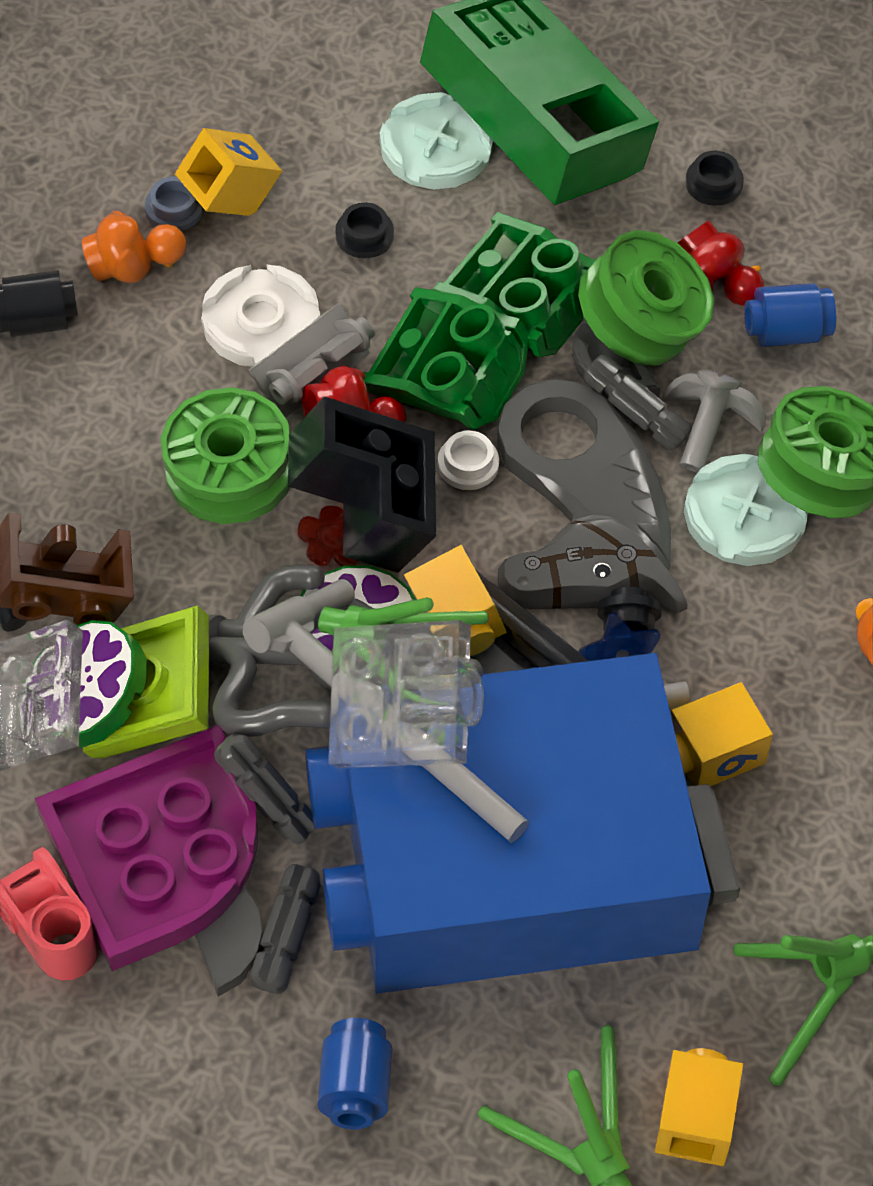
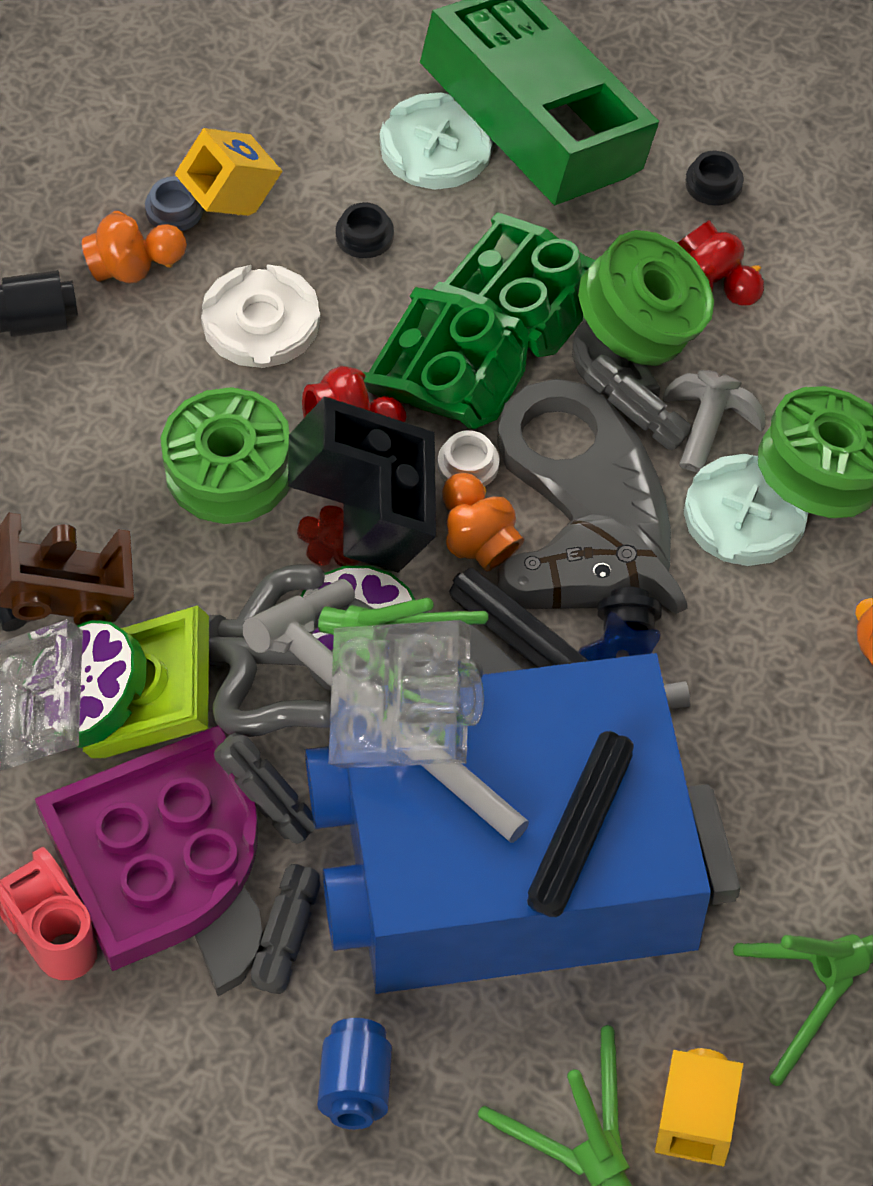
light grey hinge [248,303,375,418] -> none
yellow brick [404,545,507,658] -> none
yellow brick [671,682,773,786] -> none
blue brick [744,283,836,347] -> none
none -> orange animal [442,473,524,572]
none -> black axle [527,731,634,917]

